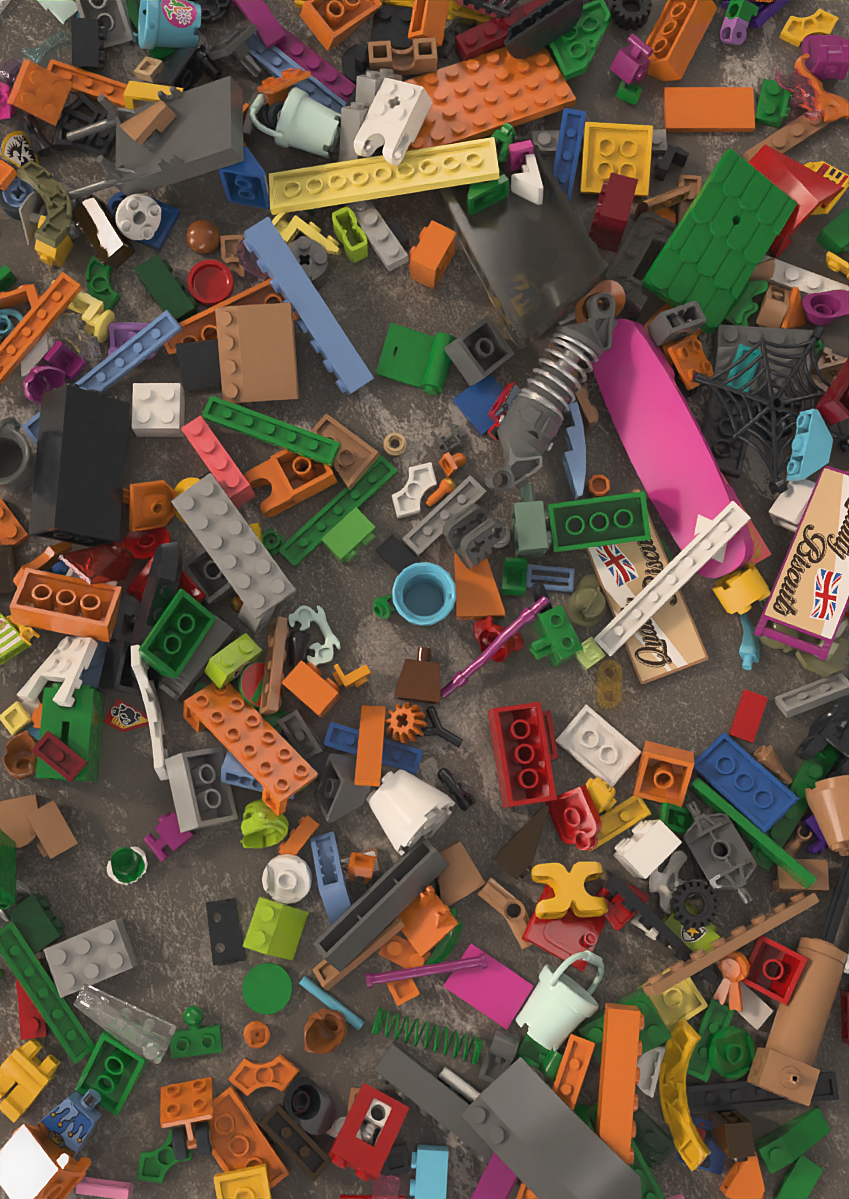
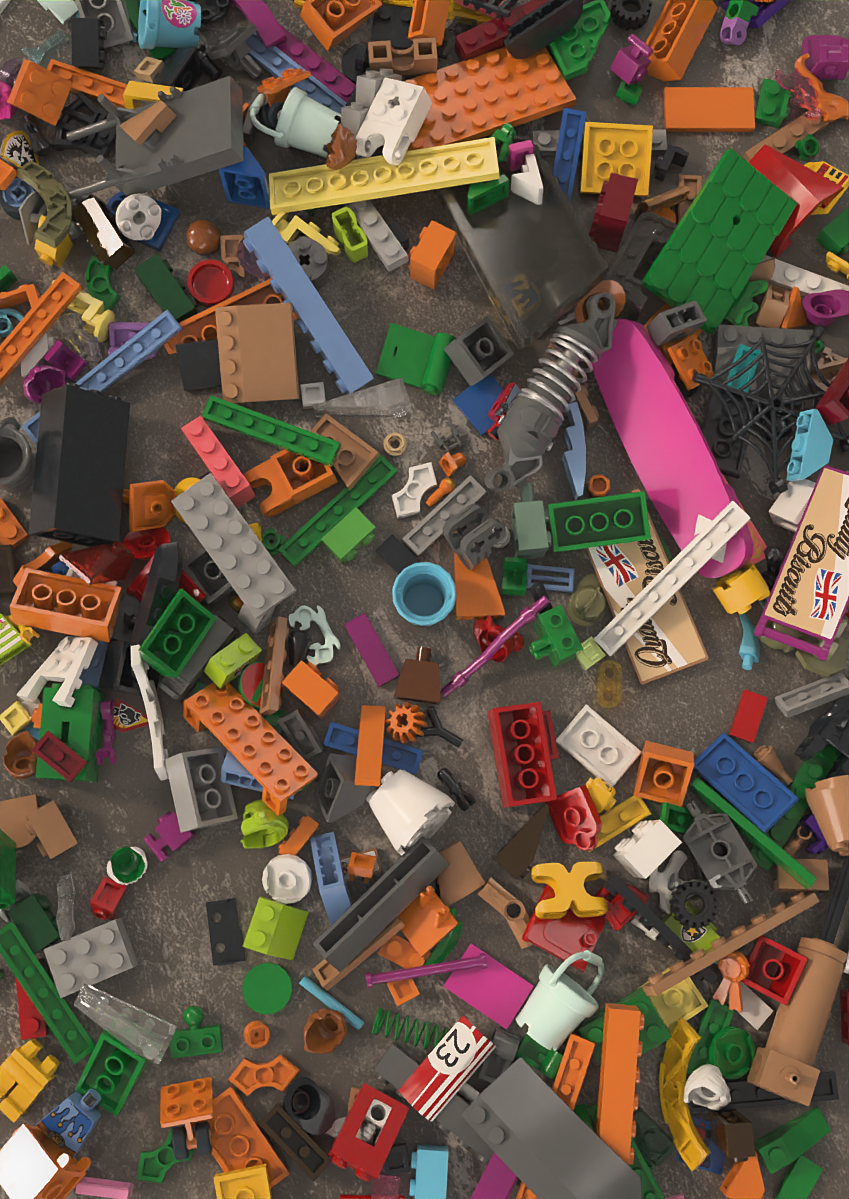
white brick [132,383,185,437] -> none
light orange bracket [332,664,371,689] -> none
green plate [373,594,397,620] -> none
white tile [637,1045,666,1098] -> none
yellow tile [779,8,839,47] -> none
none -> clear tile [56,871,76,941]
none -> red bracket [90,876,127,920]
none -> magenta piece [95,700,116,765]
none -> white tile [300,382,326,409]
none -> clear slope [313,378,411,418]
none -> dark orange hair [326,123,357,170]
none -> magenta tile [344,613,400,687]
none -> sticker [399,1016,496,1122]
none -> white hair [684,1064,731,1110]
none -> black piece [761,546,783,590]
none -> green plate [795,134,819,161]

